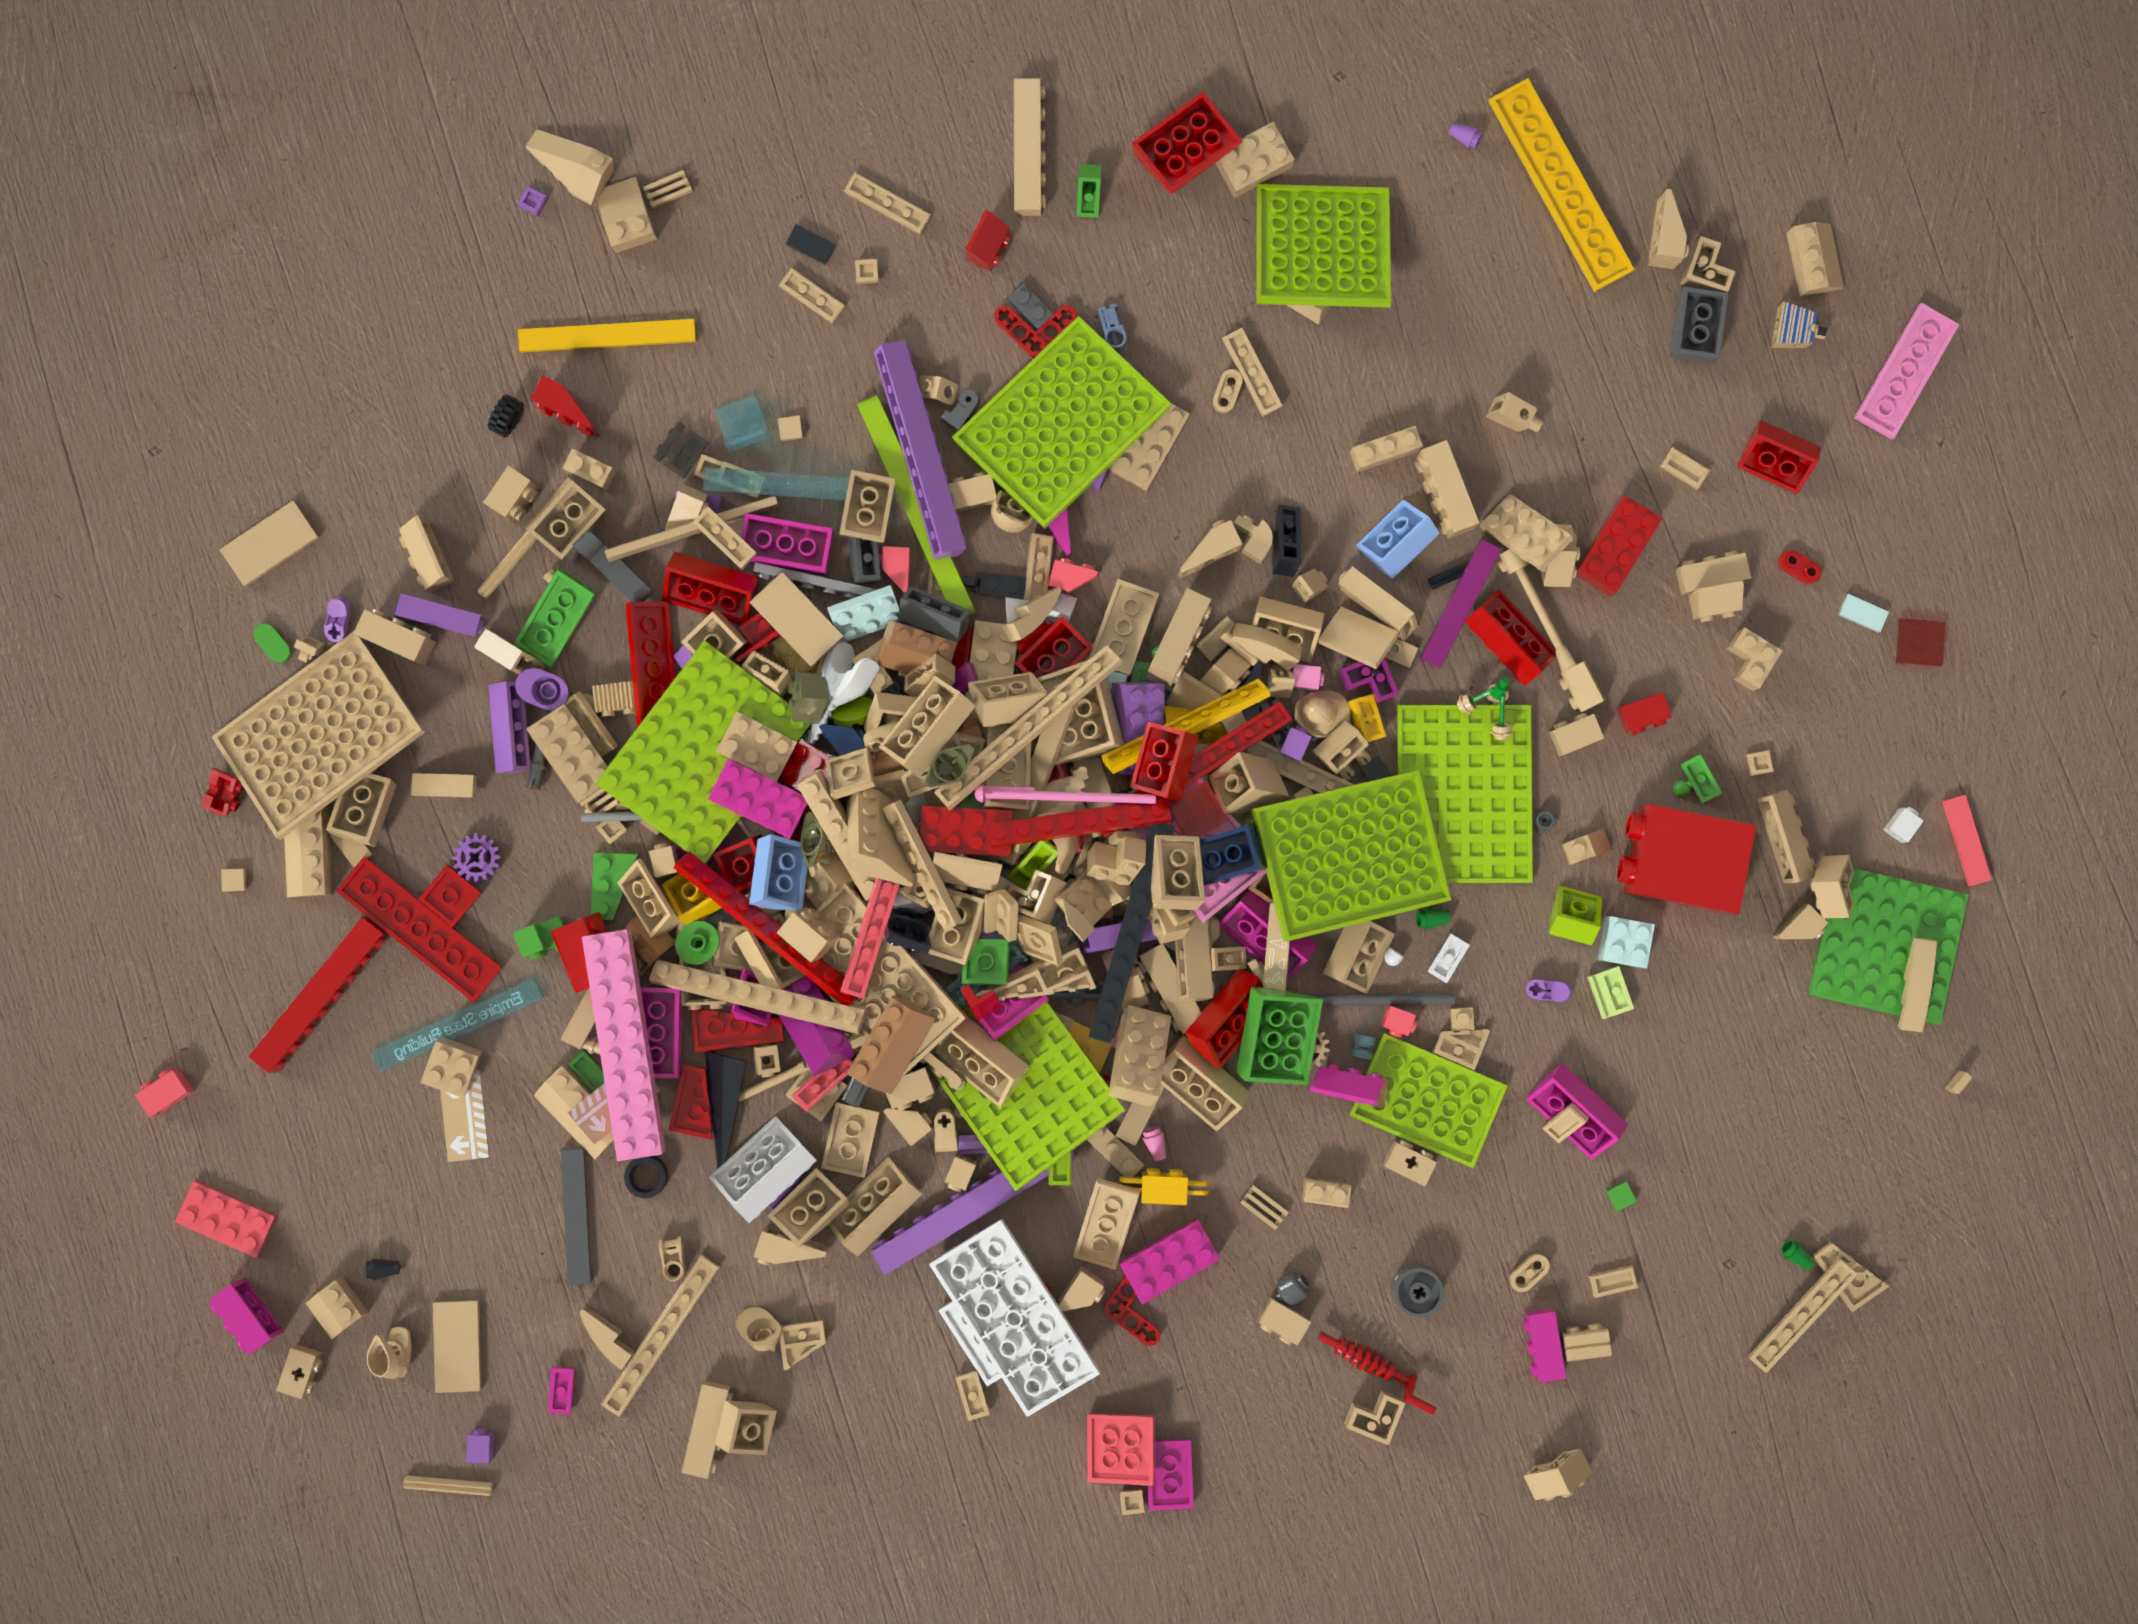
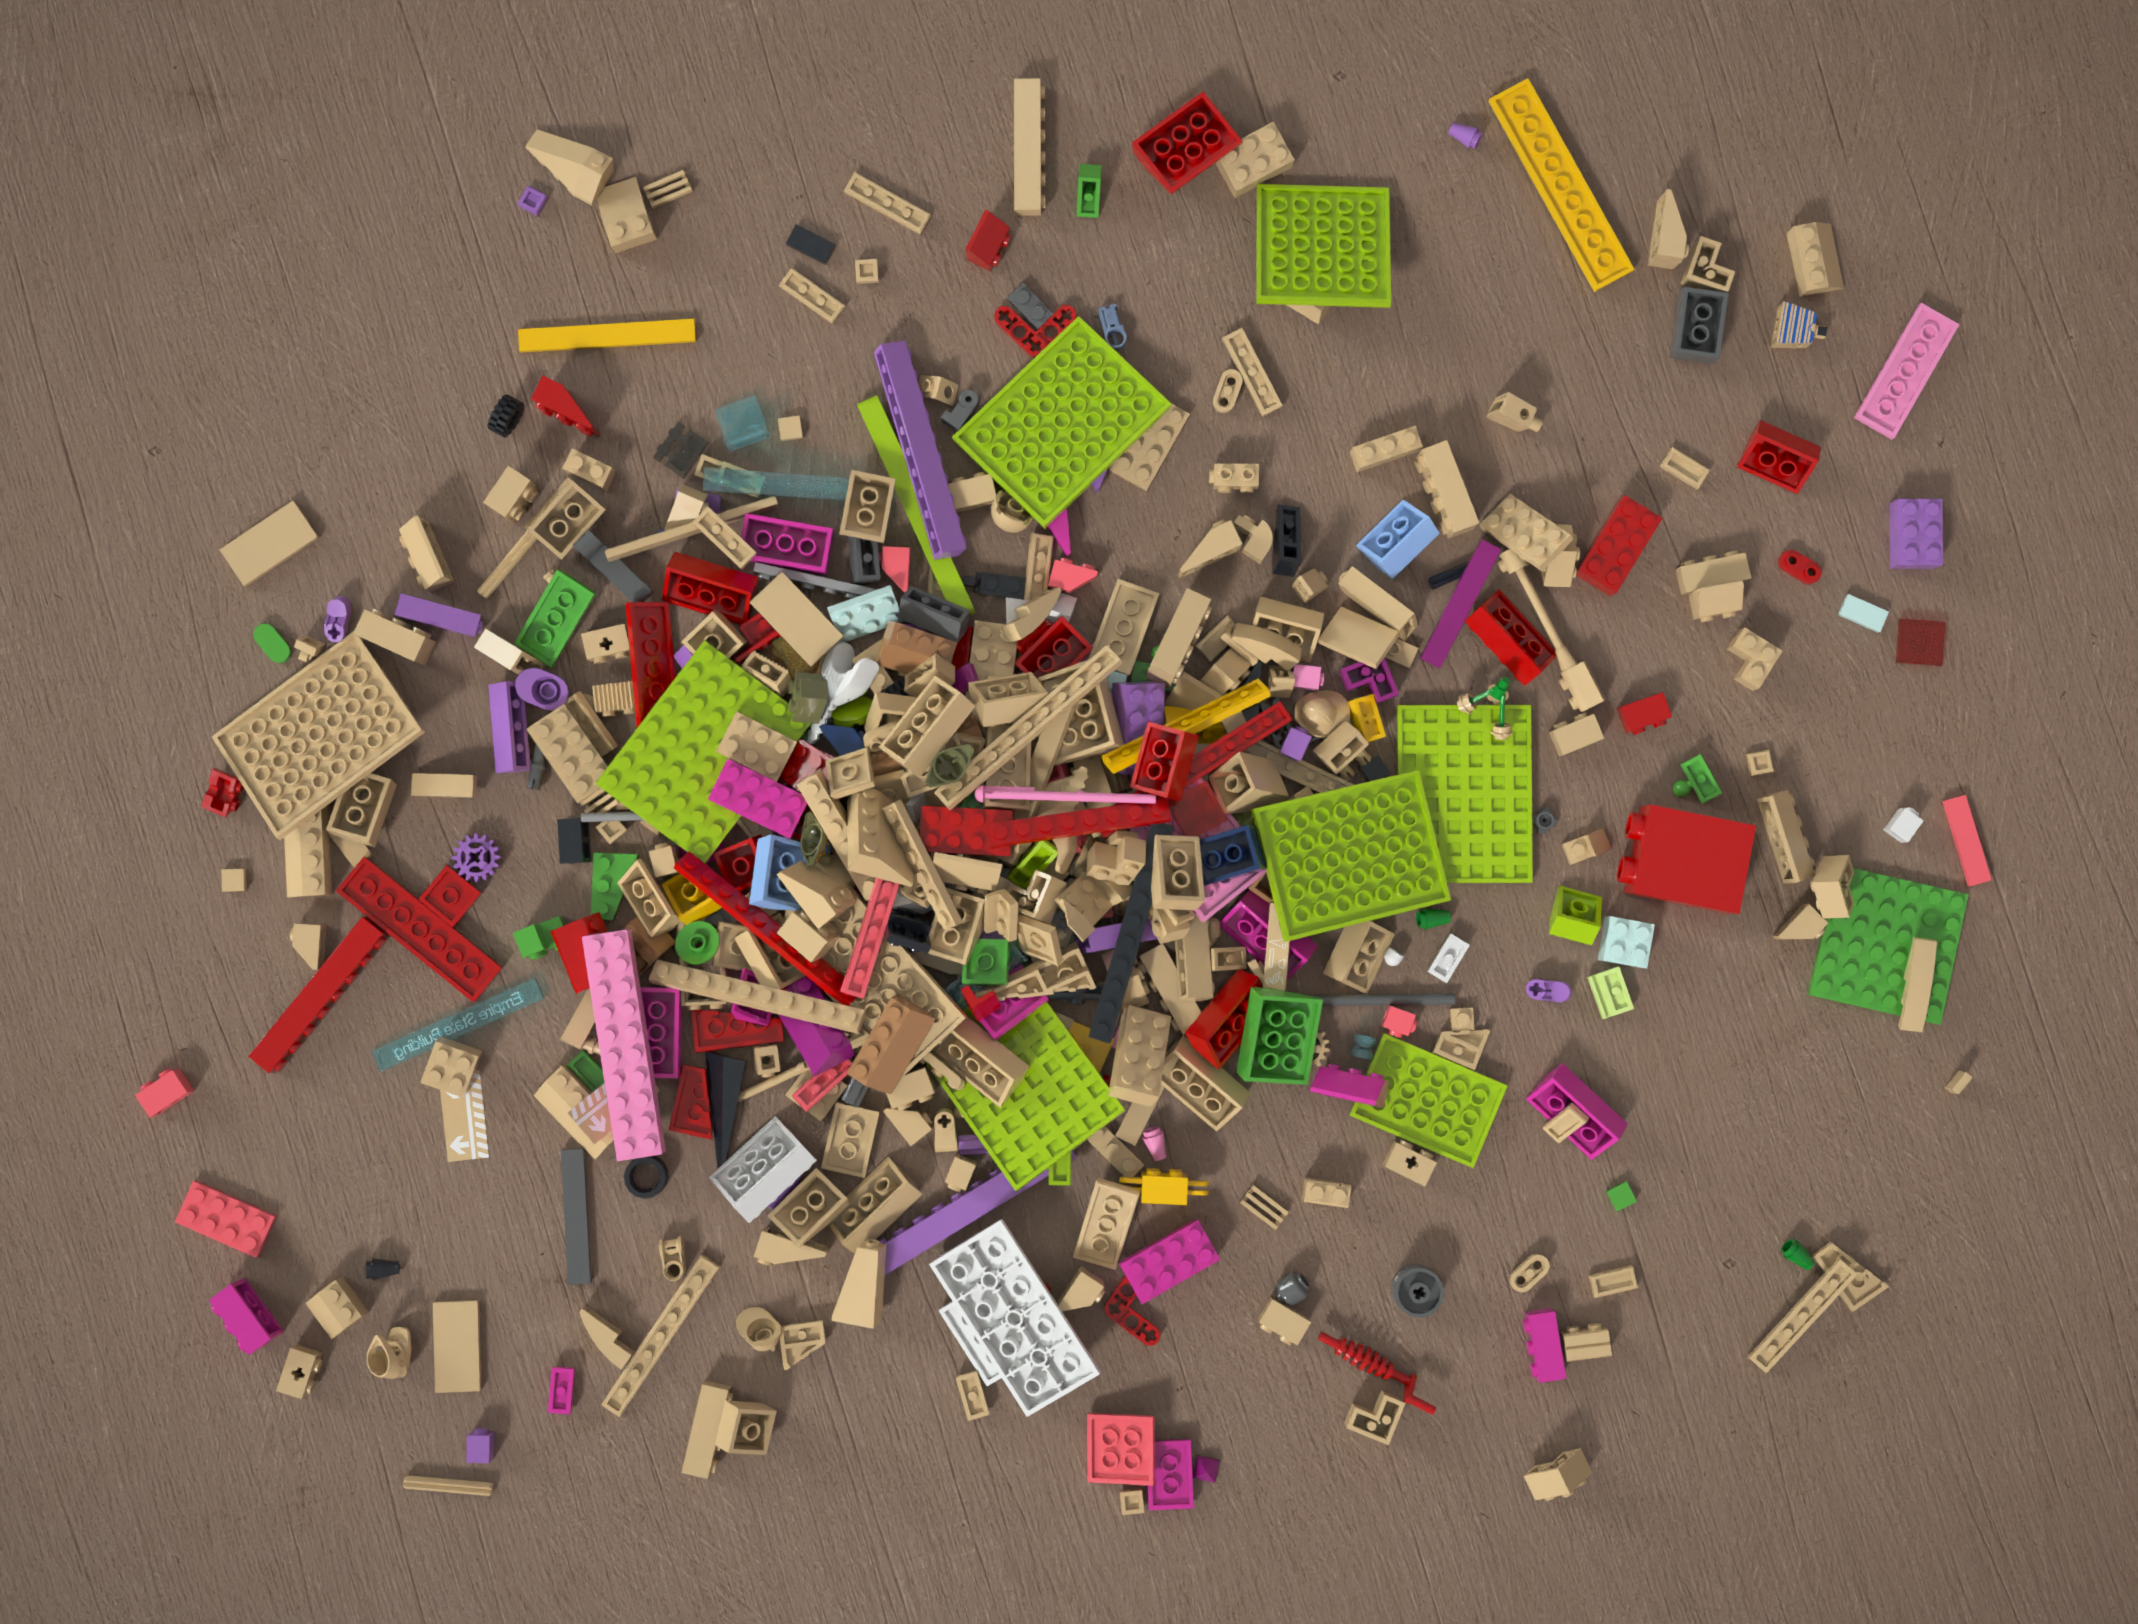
none -> tan slope [290,924,327,970]
none -> black hinge [557,818,591,864]
none -> tan brick [581,624,630,664]
none -> tan slope [777,861,857,929]
none -> tan slope [832,1239,887,1329]
none -> magenta slope [1193,1455,1220,1483]
none -> tan brick [1209,464,1259,493]
none -> medium lavender brick [1889,499,1943,569]

